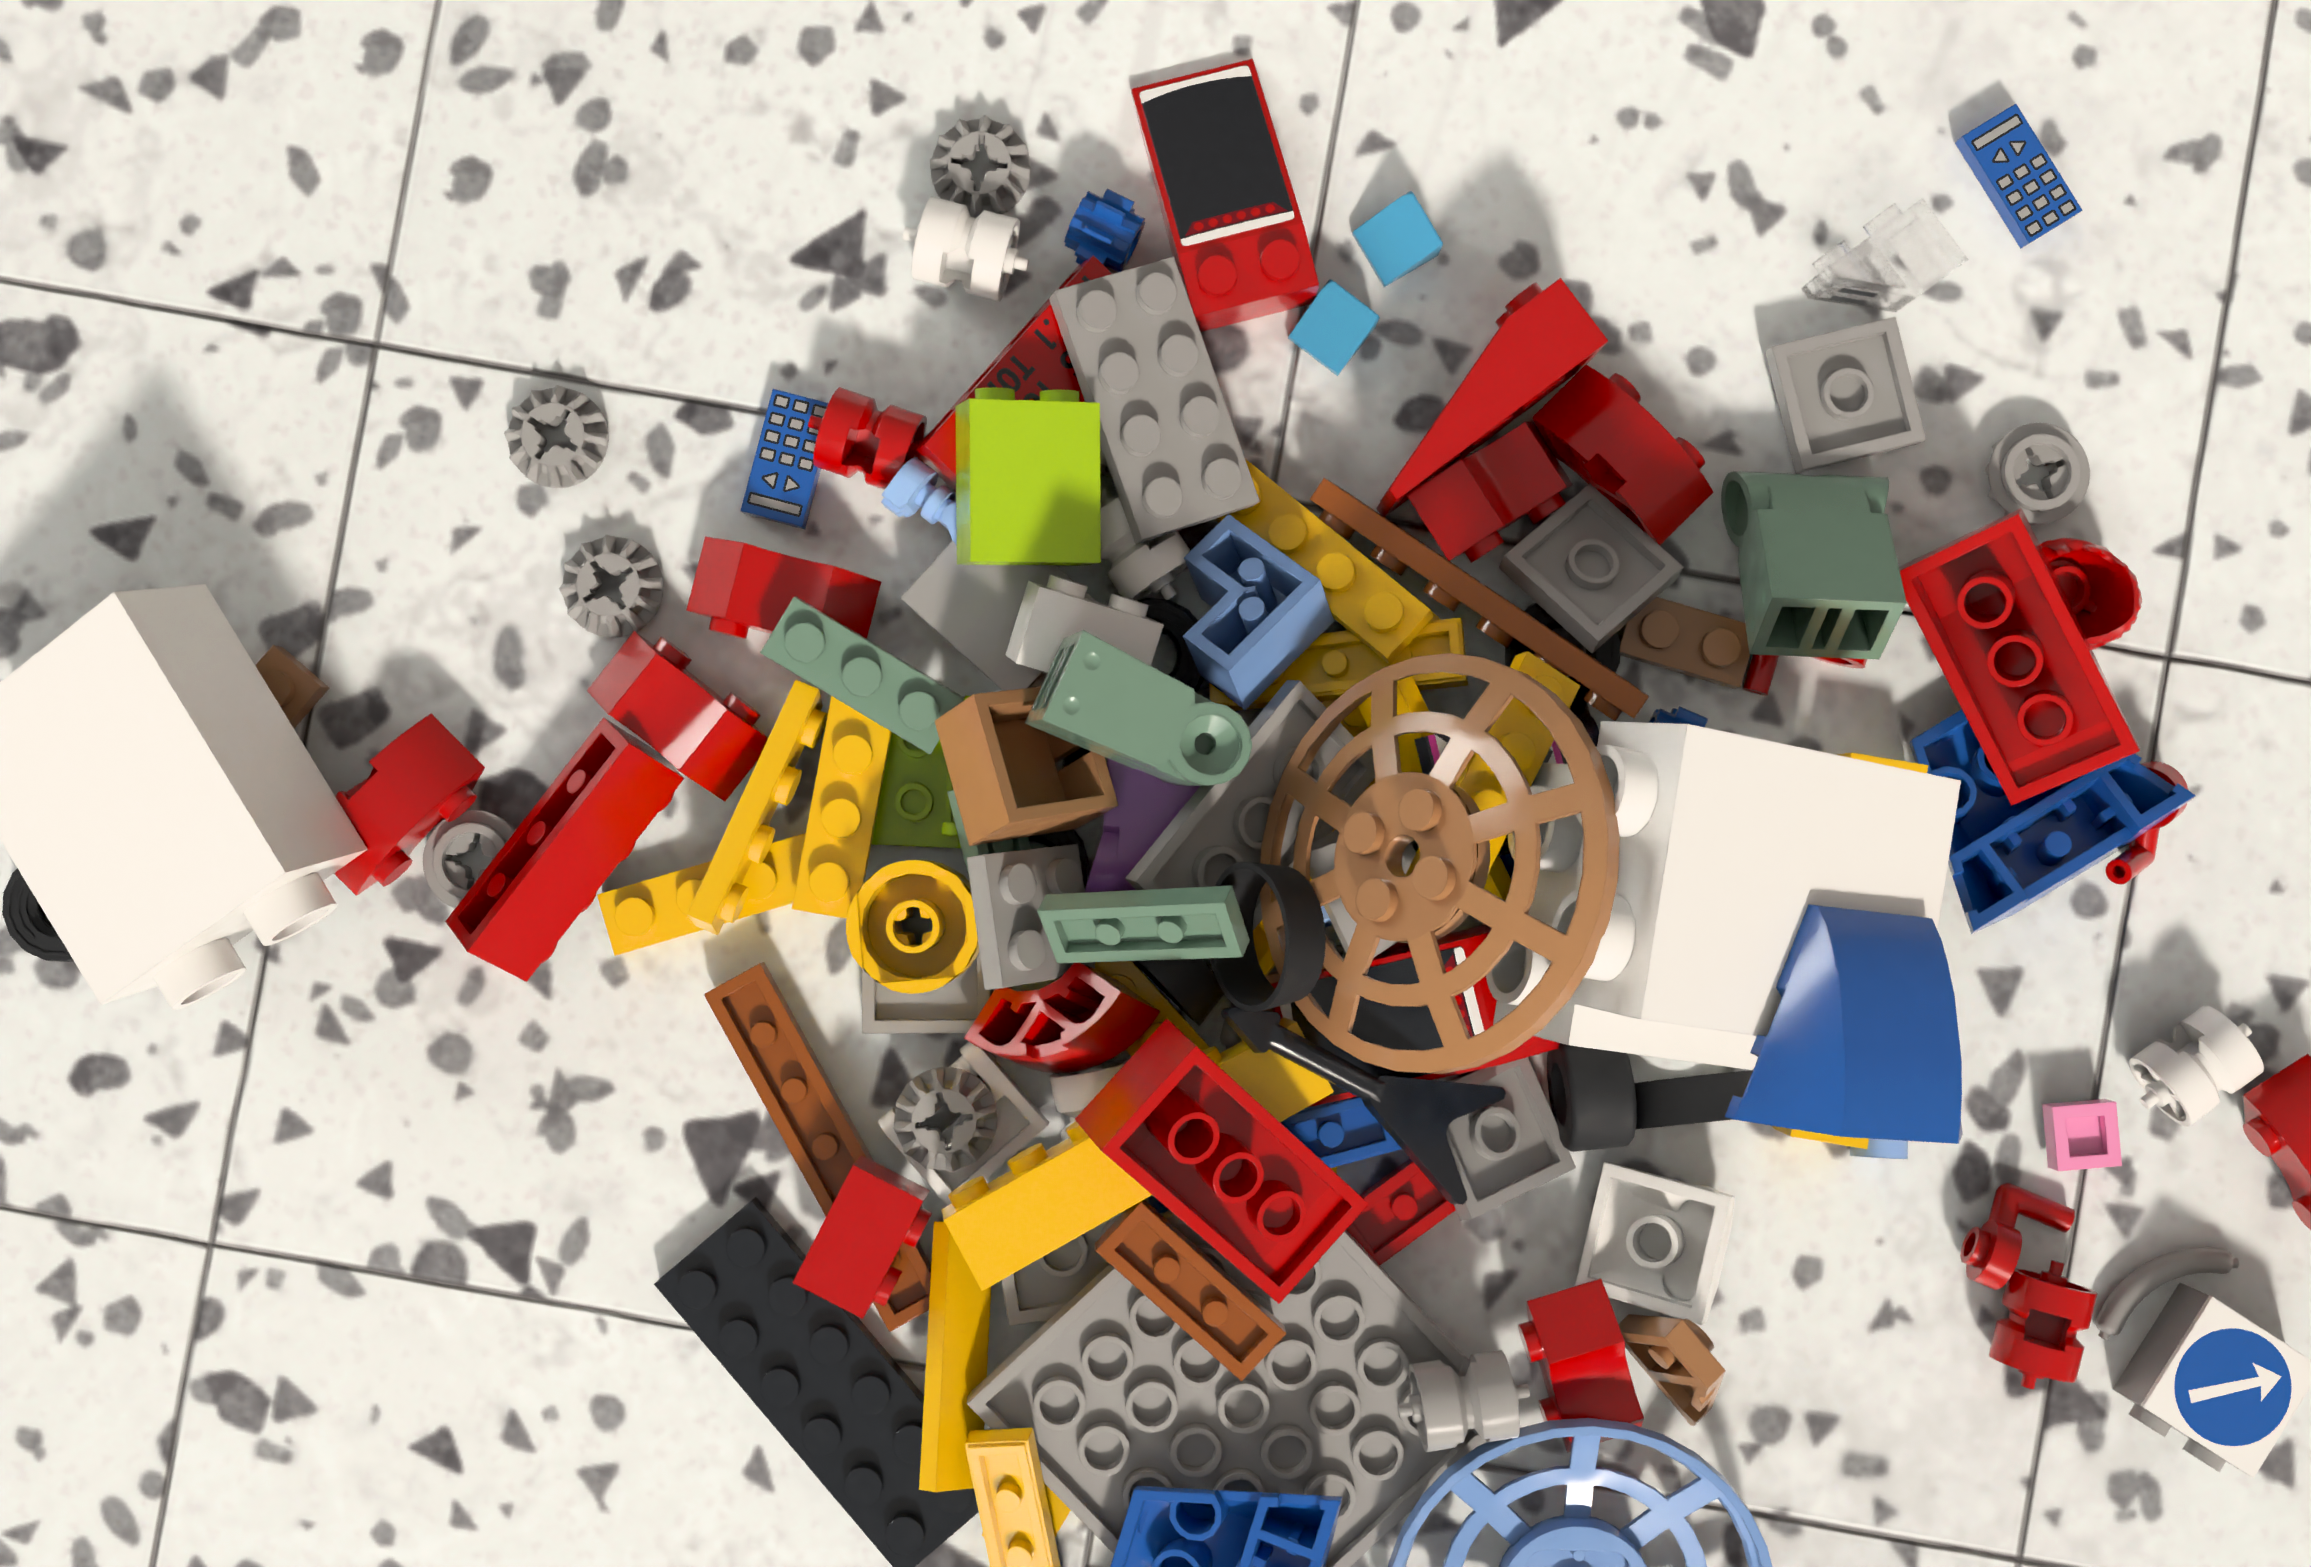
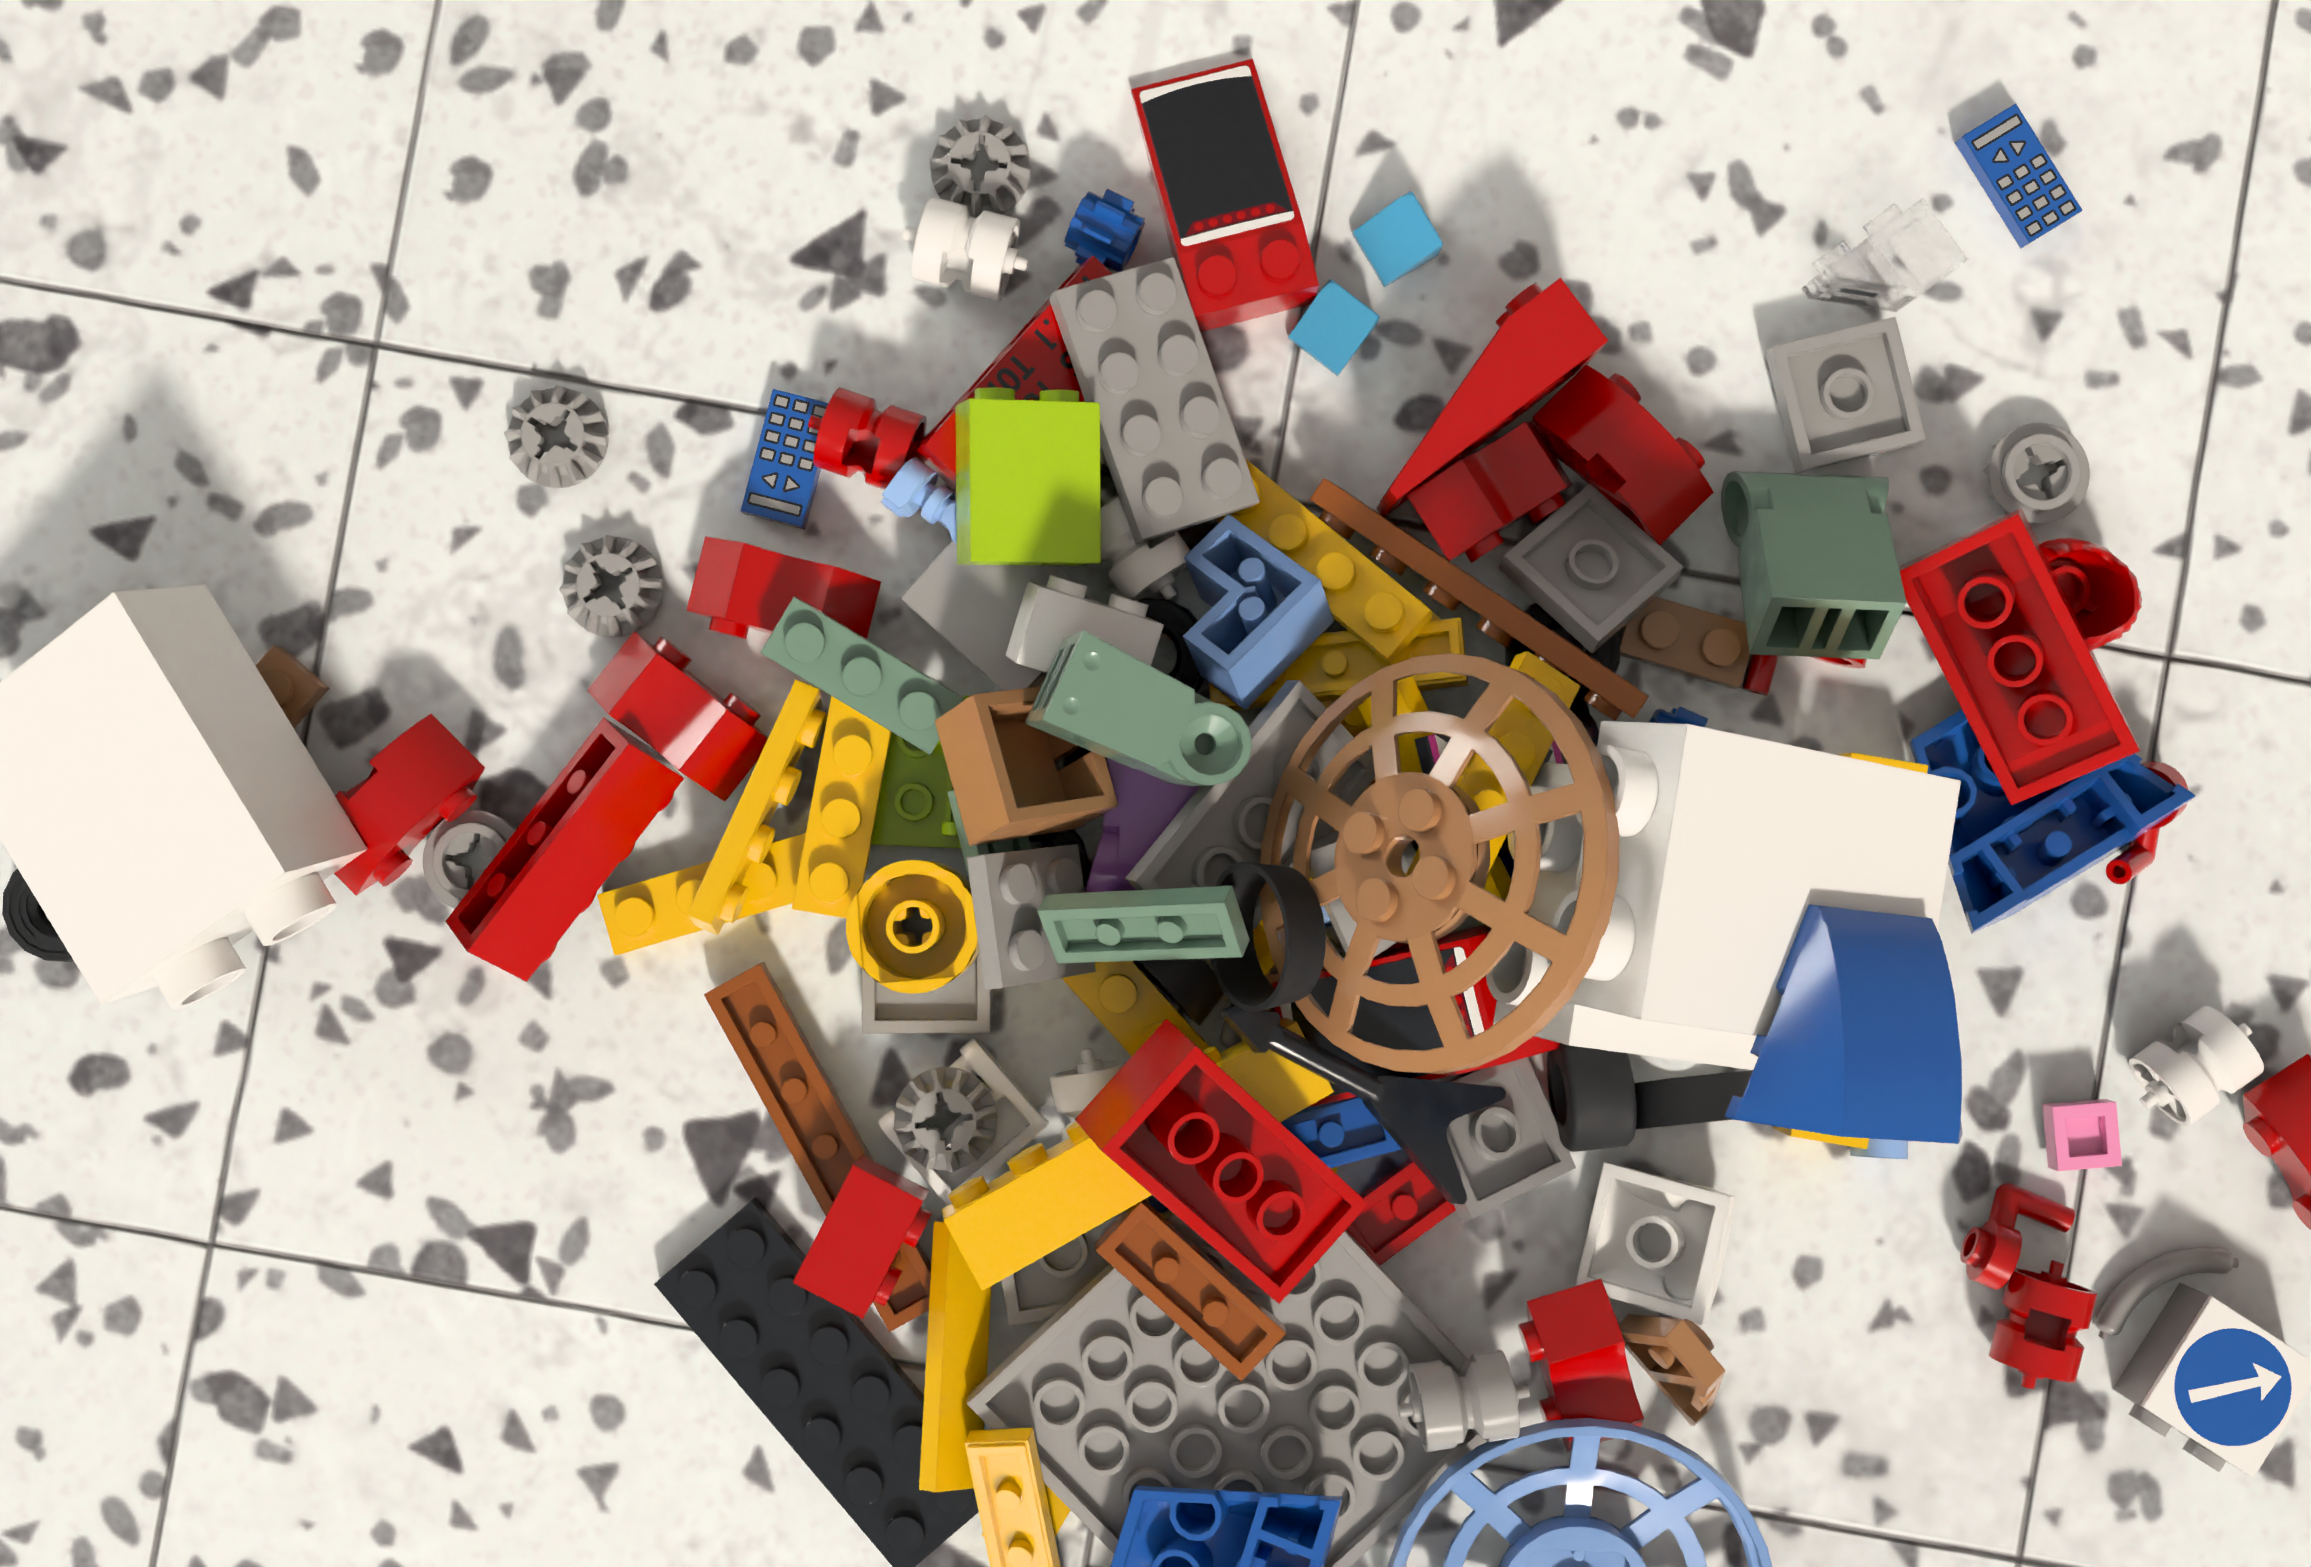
red brick [964,963,1161,1073] -> none

